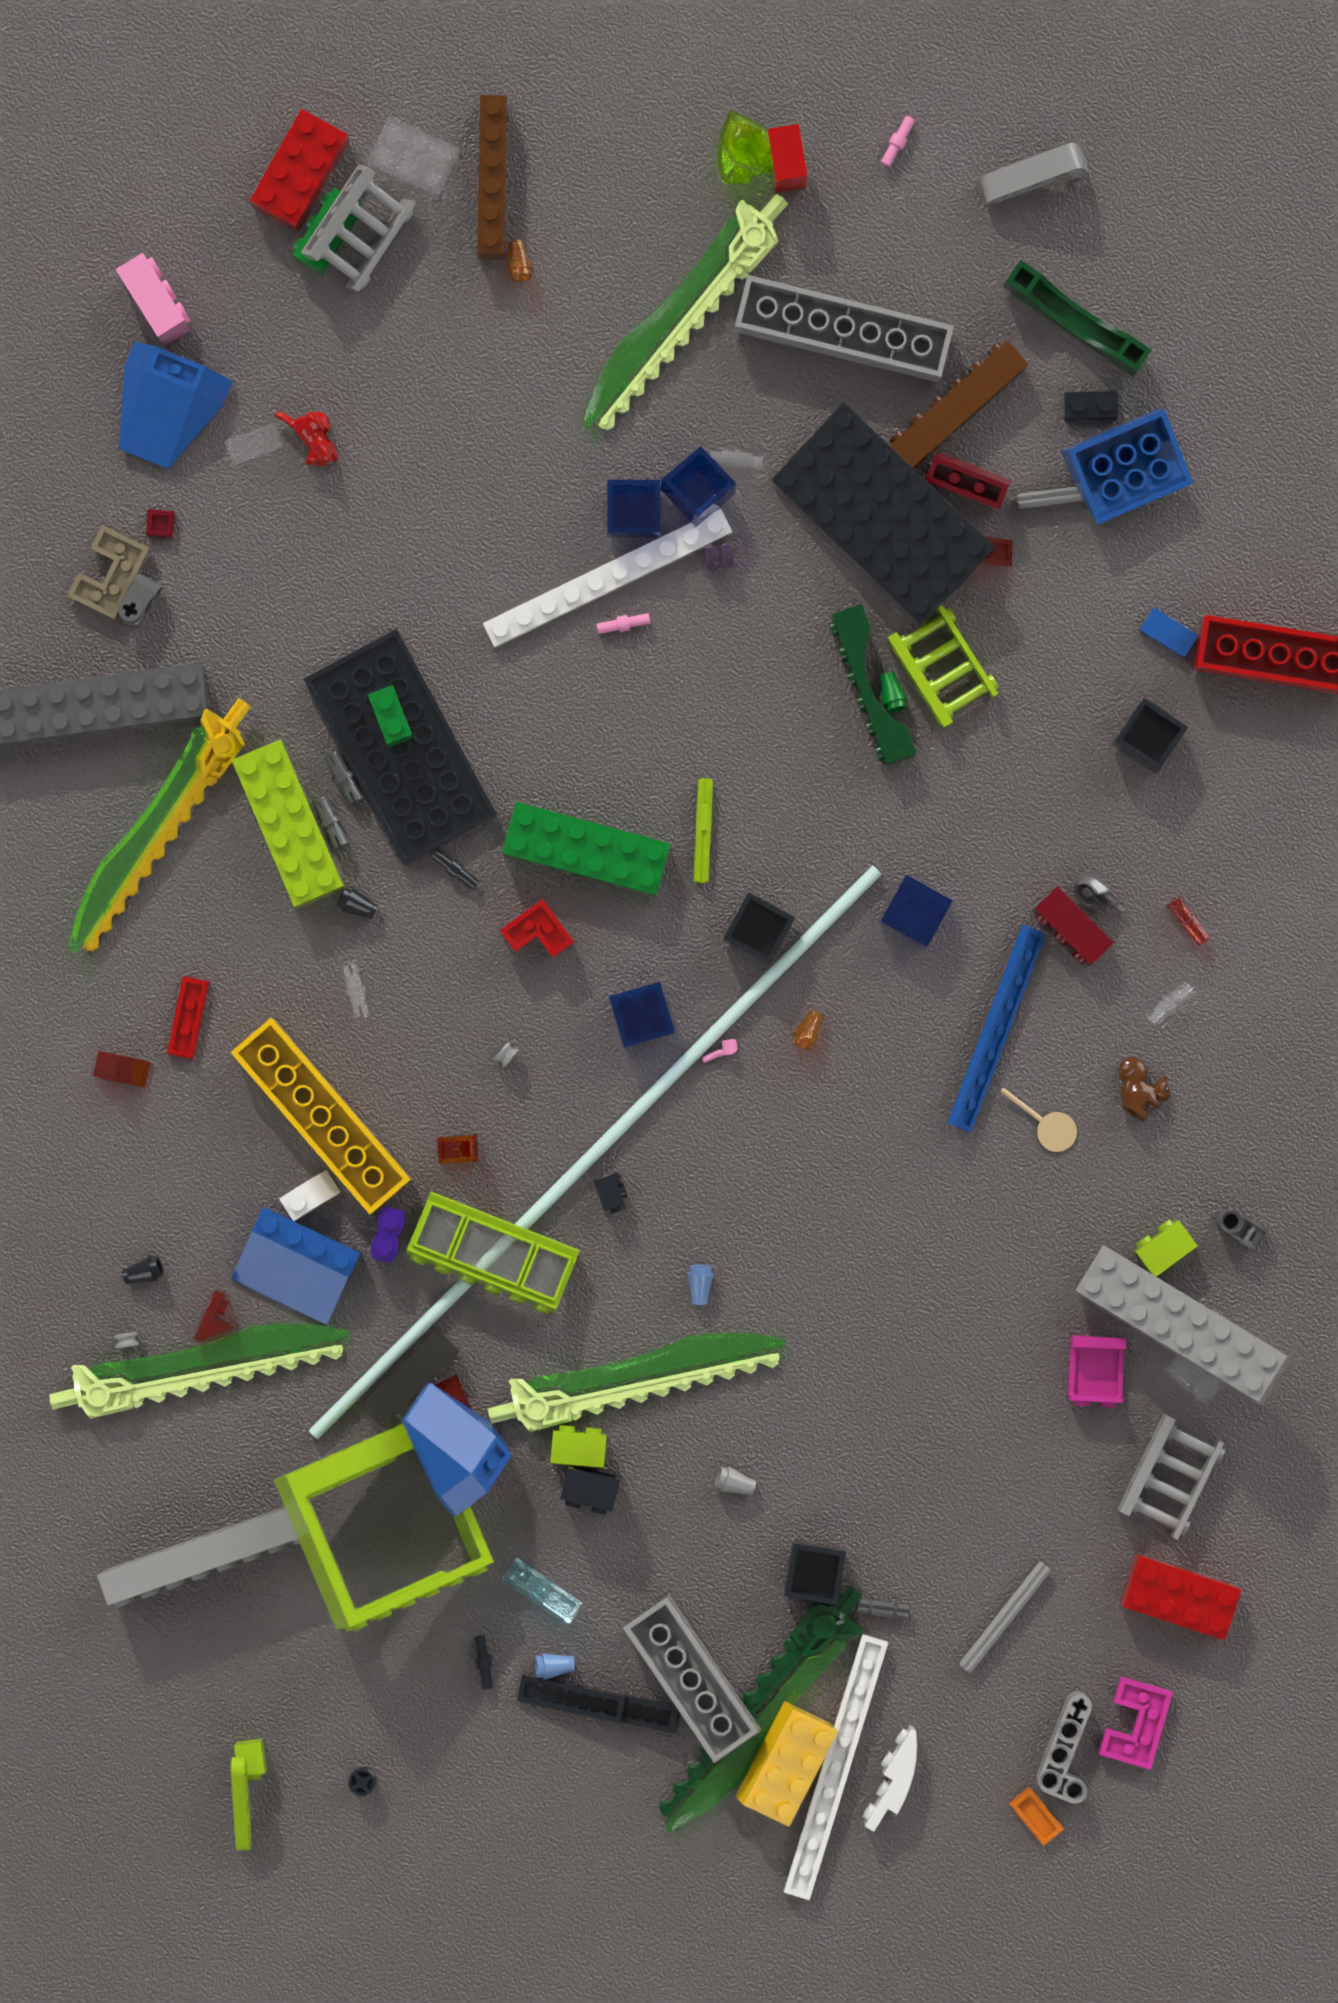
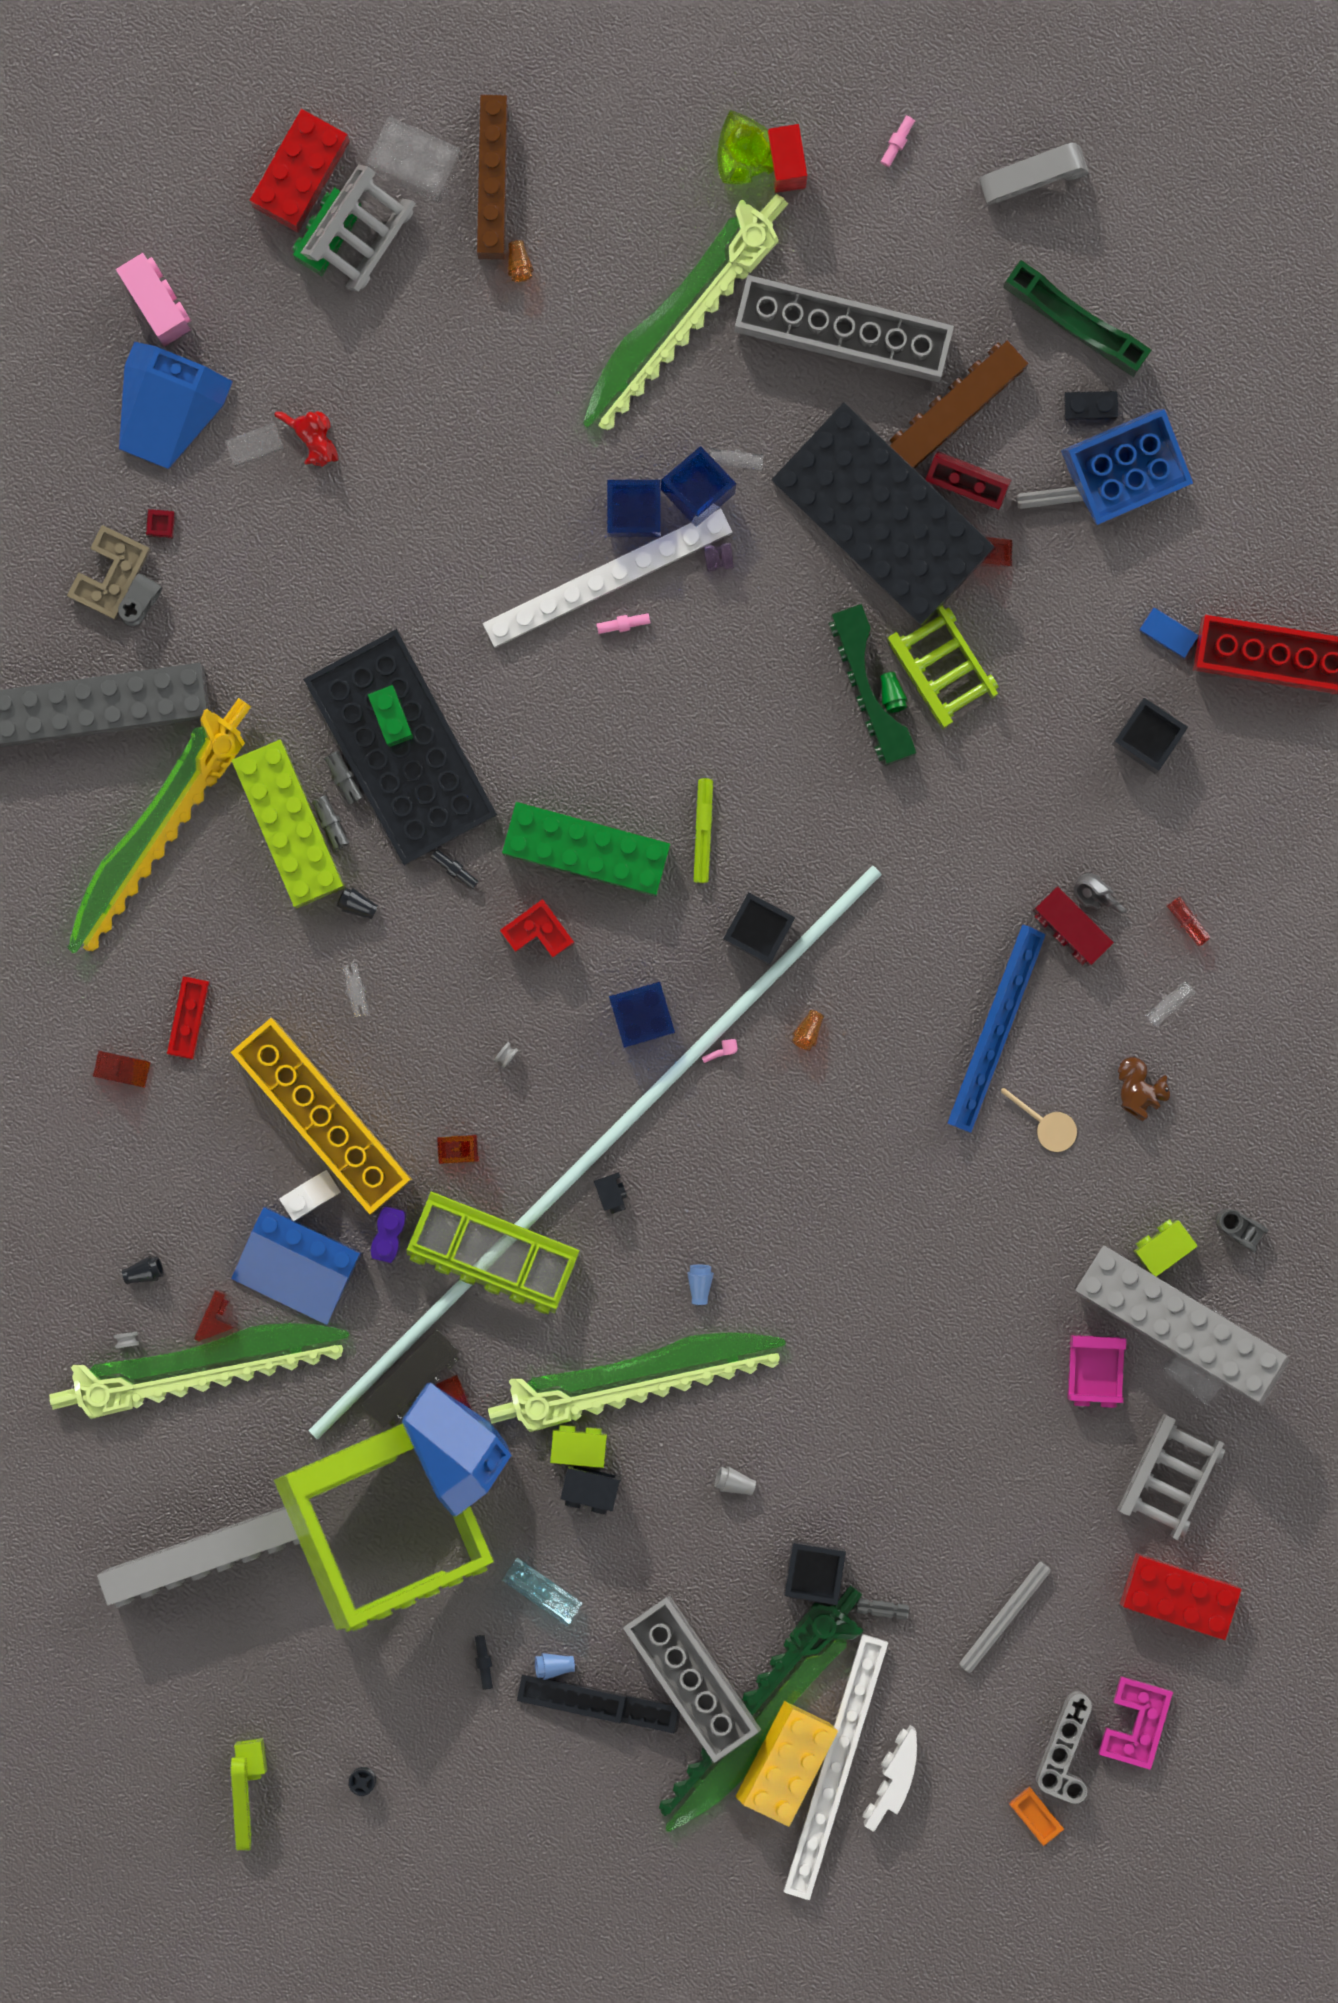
clear blue piece [879,875,953,949] -> none

